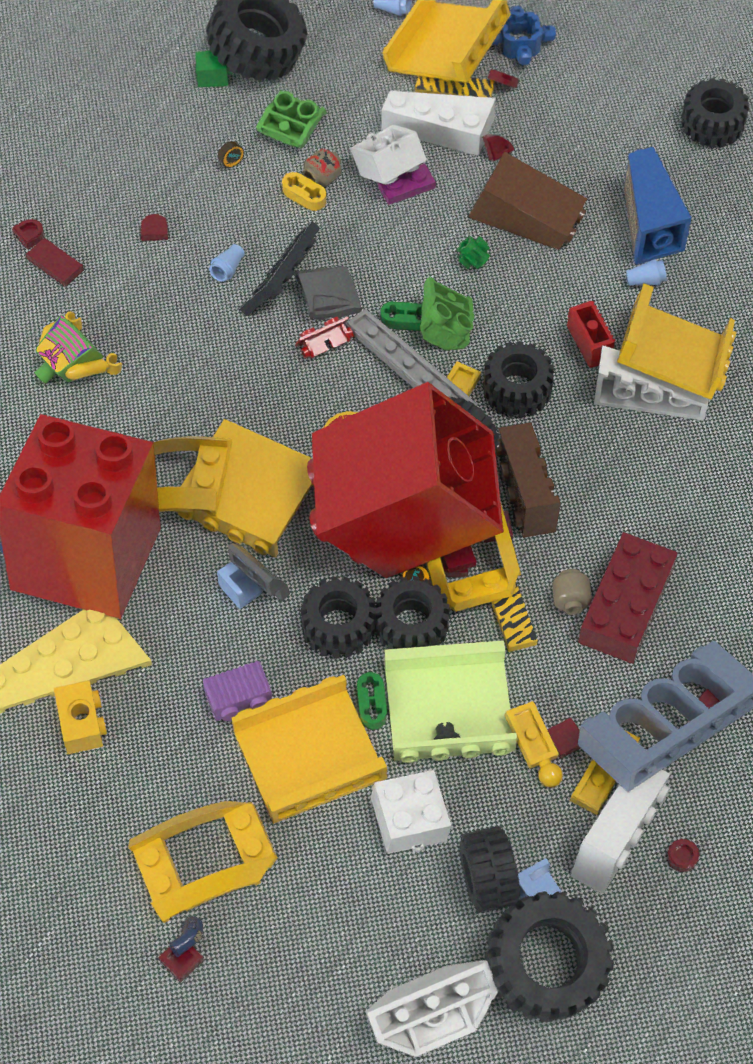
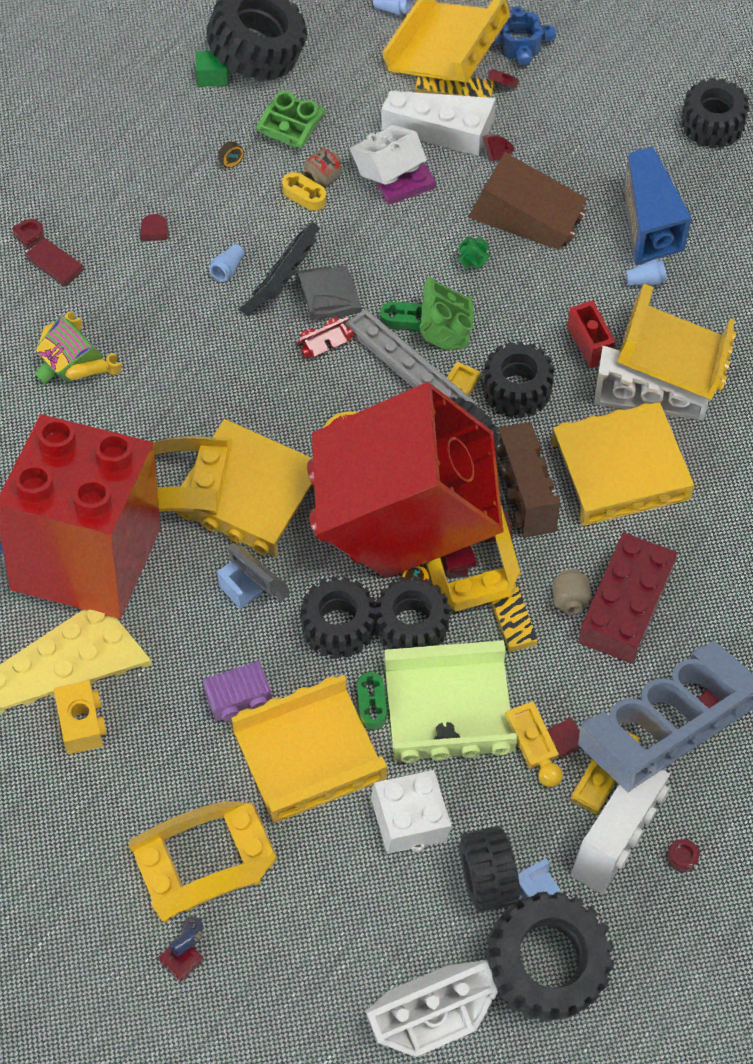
none -> yellow panel [551,402,694,526]

